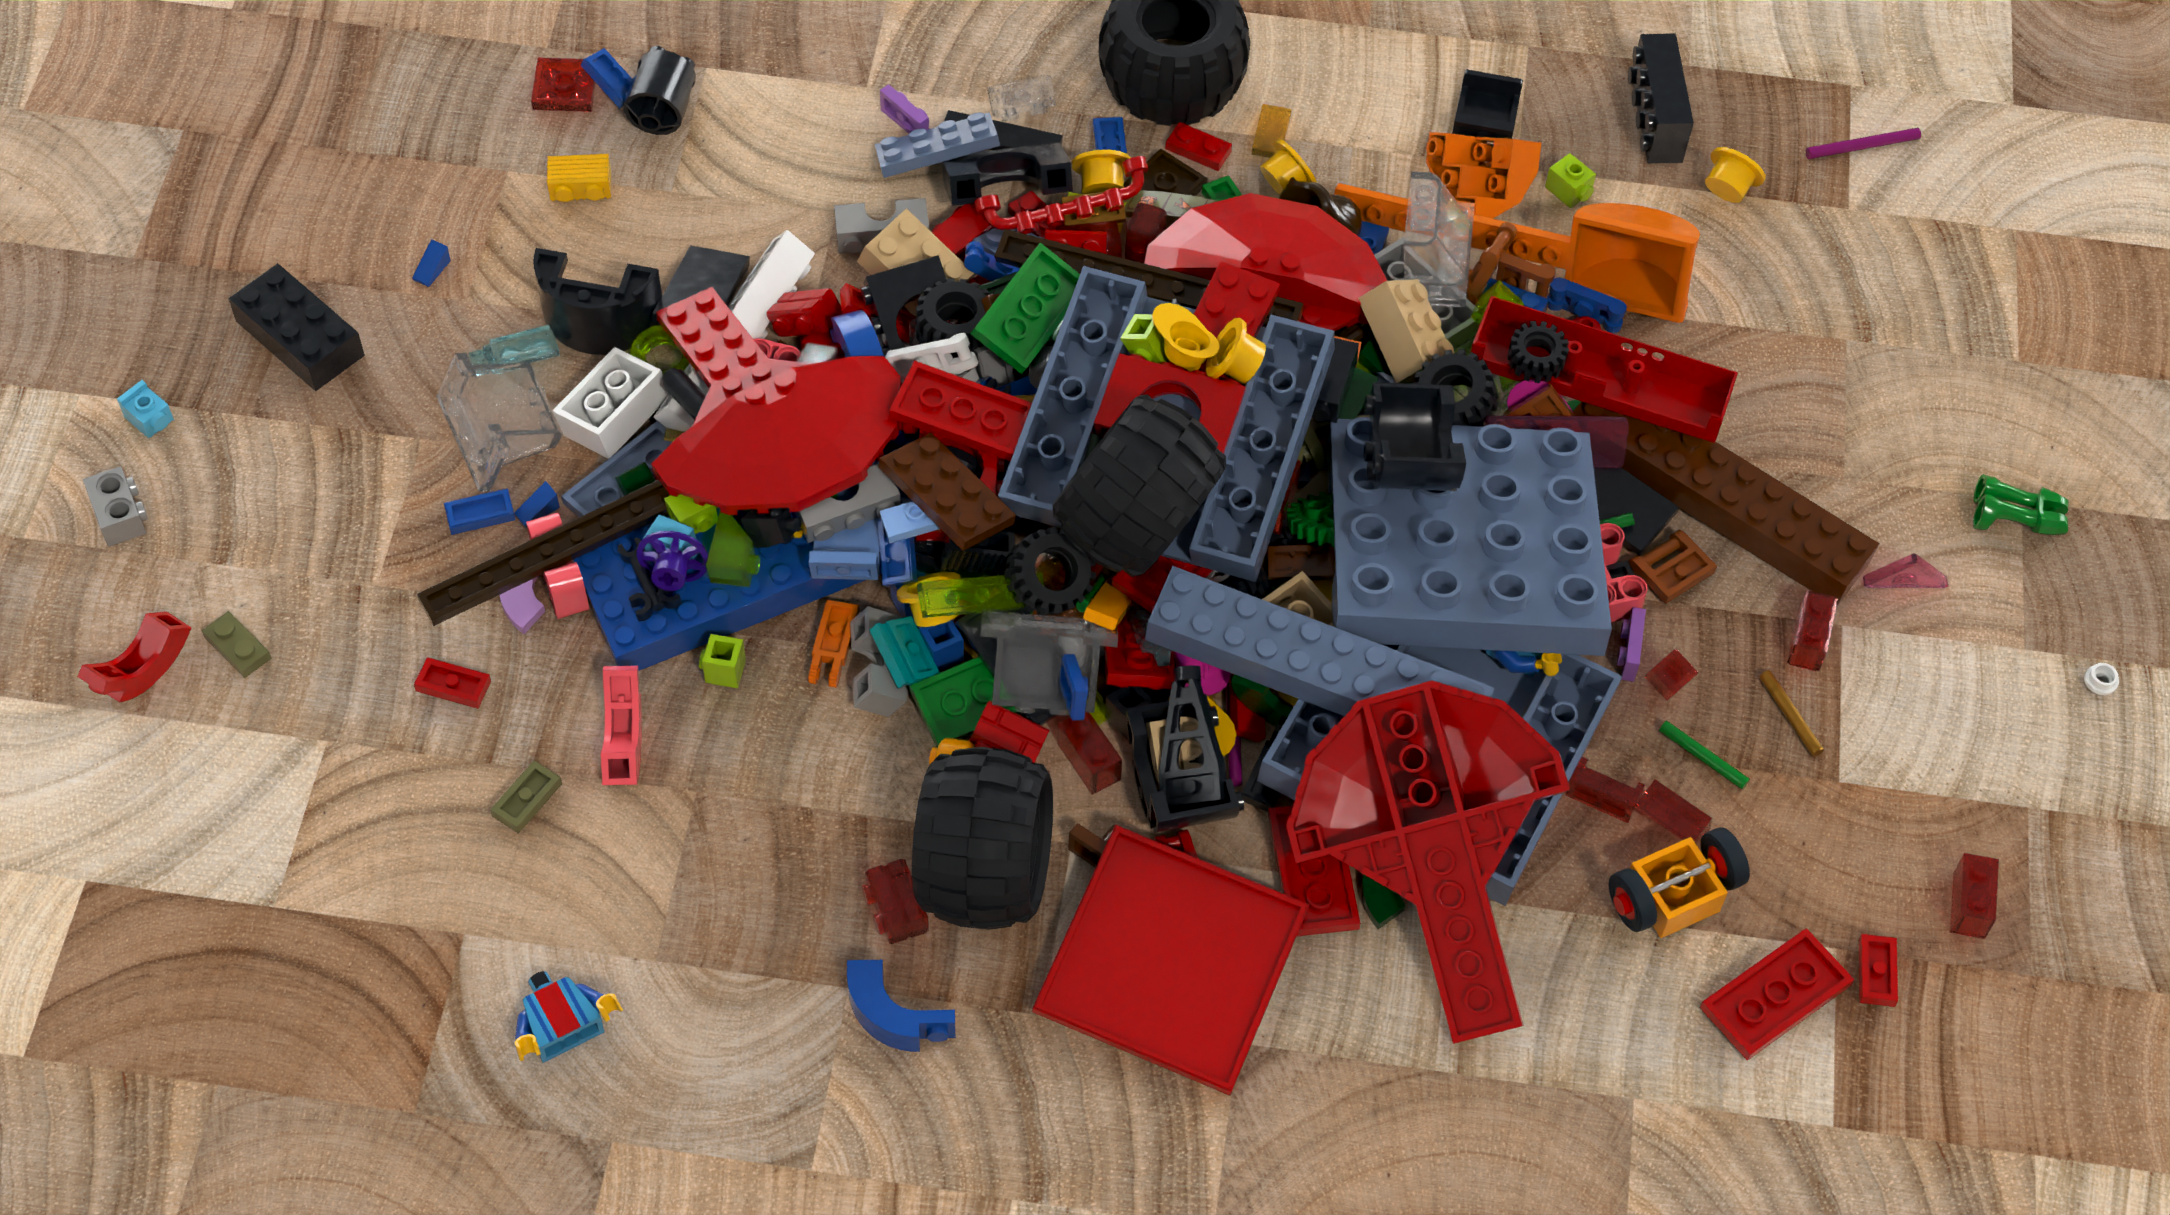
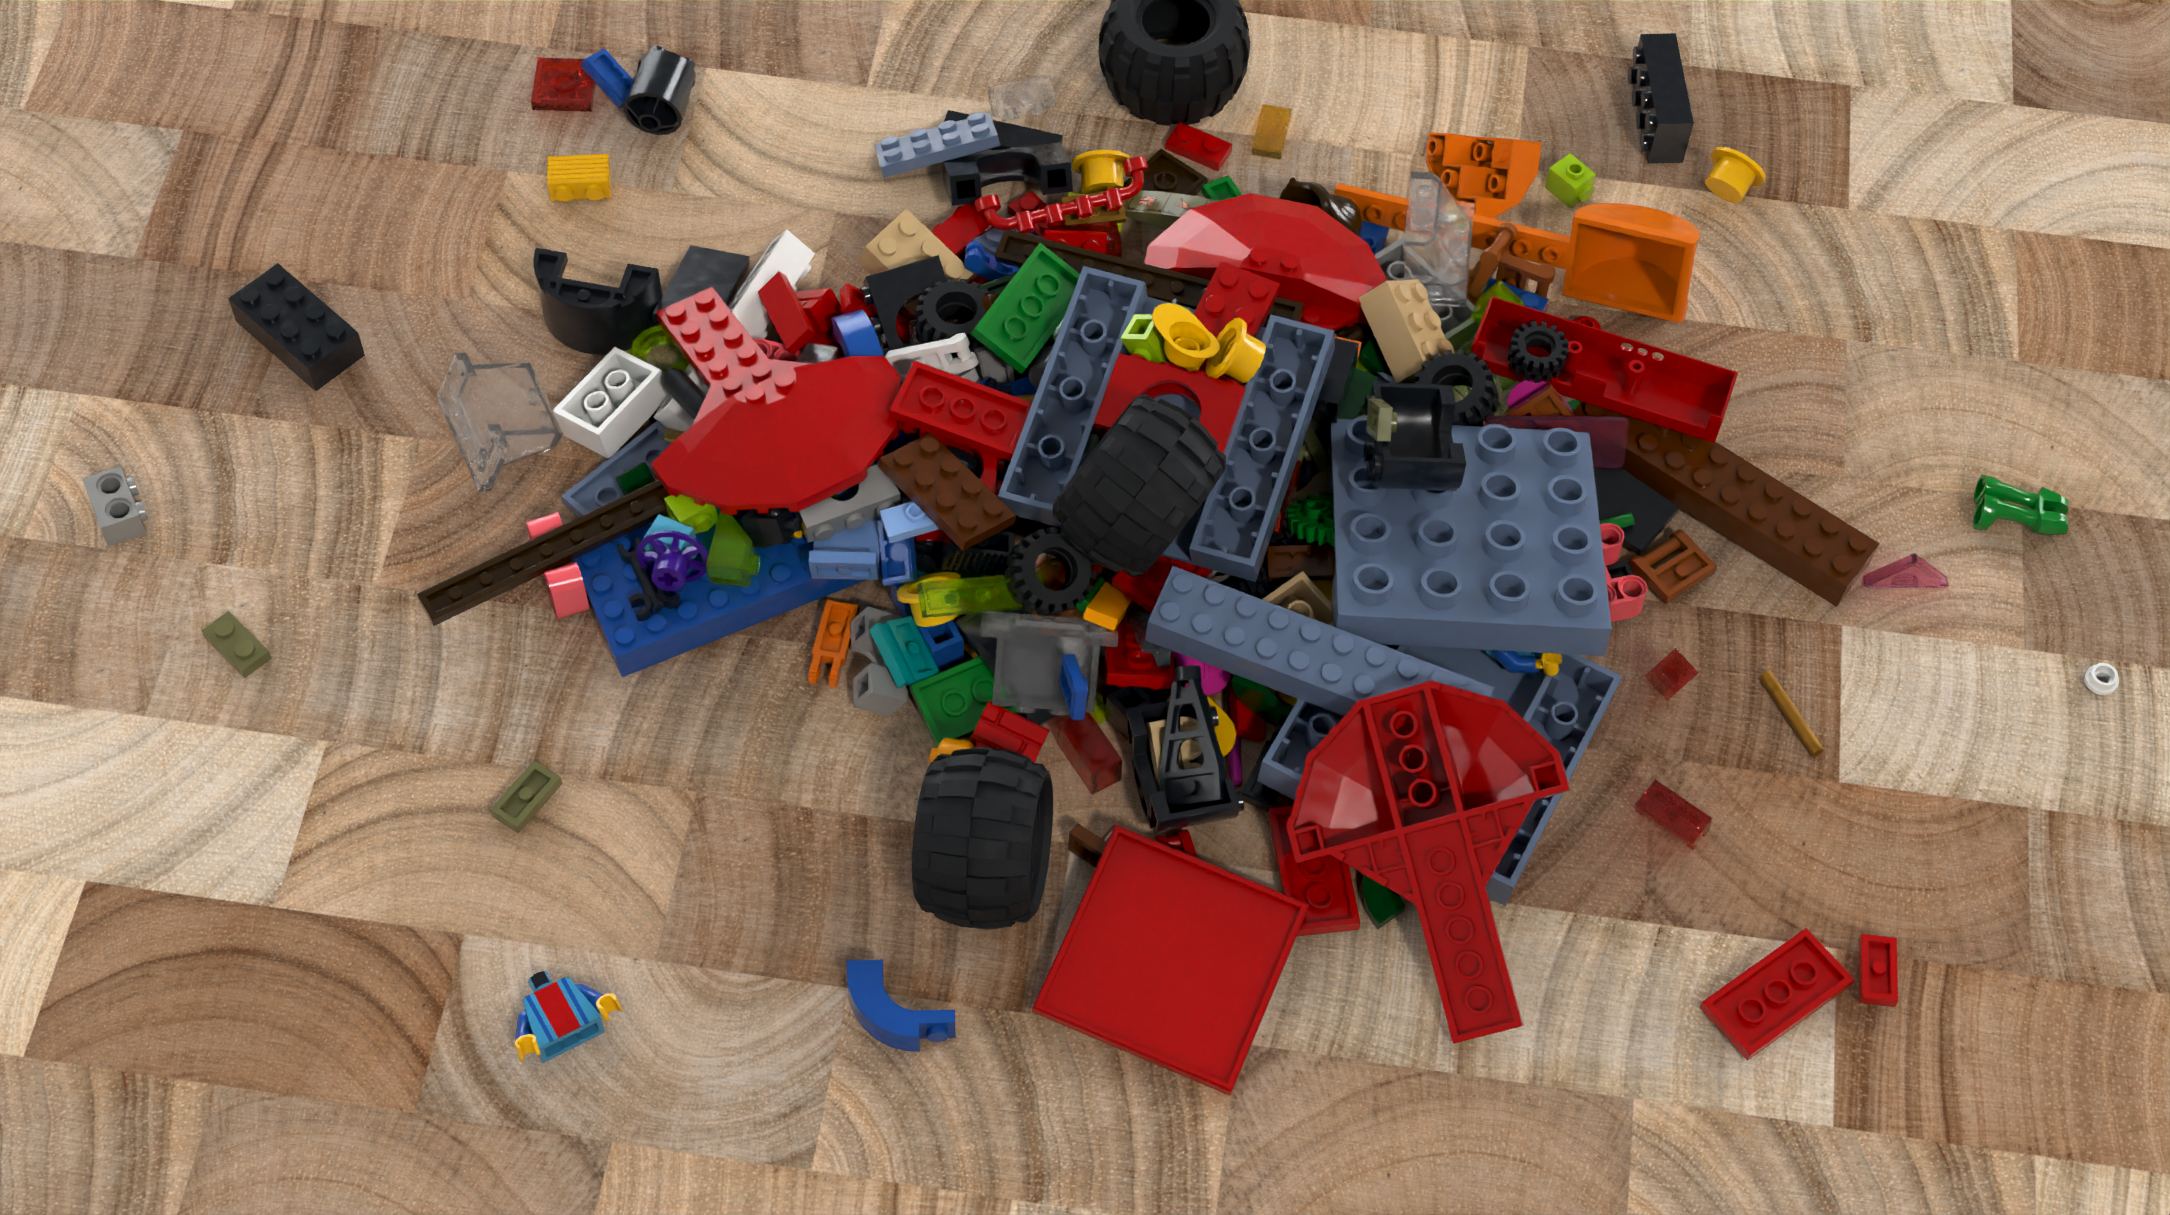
red arch [77,611,192,703] -> none
medium azure brick [117,380,174,438] -> none
blue piece [412,239,451,287] -> none
red plate [414,657,491,709] -> none
blue tile [444,488,516,535] -> none
clear light blue hinge [469,325,560,374] -> none
lavender tile [500,576,545,634] -> none
blue piece [514,481,560,528] -> none
coral arch [601,666,642,785] -> none
lime brick [699,634,746,688] -> none
light grey arch [834,198,929,253] -> none
clear red brick [861,858,929,944] -> none
medium lavender plate [880,84,929,134] -> none
blue plate [1093,117,1127,154] -> none
clear red brick [1125,202,1167,263] -> none
yellow piece [1260,139,1317,195] -> none
black panel [1452,69,1523,139] -> none
blue plate [1547,277,1627,333] -> none
clear red hinge [1566,757,1645,823] -> none
brick [1608,827,1750,938] -> none
medium lavender plate [1617,607,1646,682] -> none
green bar [1659,720,1750,790] -> none
clear red brick [1787,591,1838,671] -> none
magenta bar [1806,127,1921,159] -> none
clear red brick [1950,853,1999,939] -> none
none -> red tile [758,271,816,354]
none -> olive plate [1366,398,1397,442]

